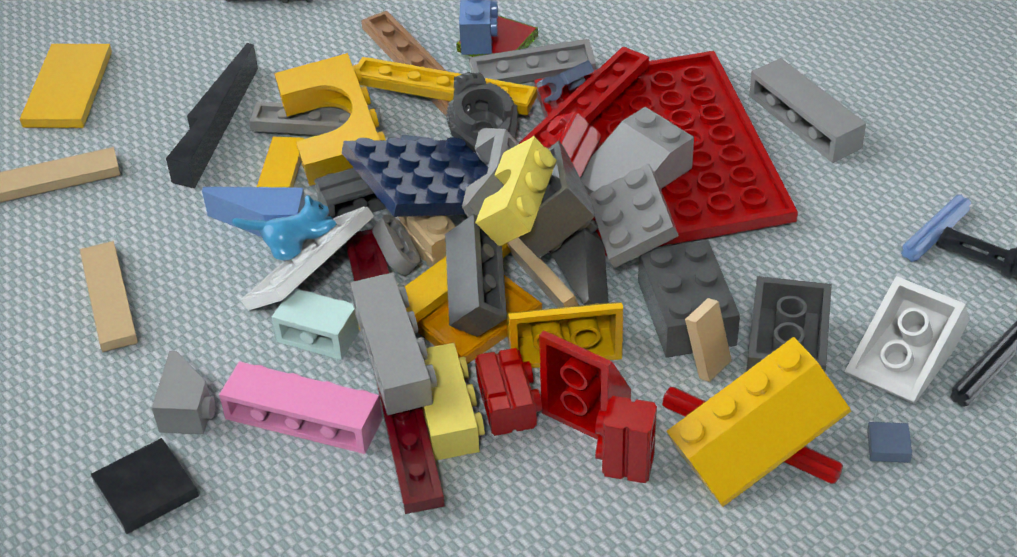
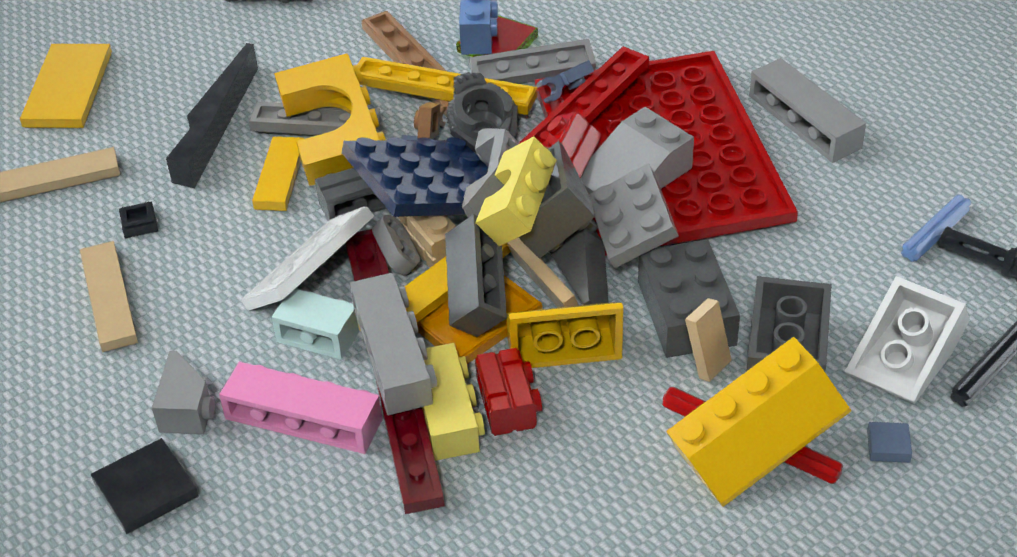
medium blue slope [202,187,305,237] -> none
dark azure animal [232,195,337,261] -> none
red slope [539,331,631,440] -> none
red brick [595,395,657,483] -> none
none -> black tile [119,201,158,239]
none -> medium nougat plate [414,102,446,139]

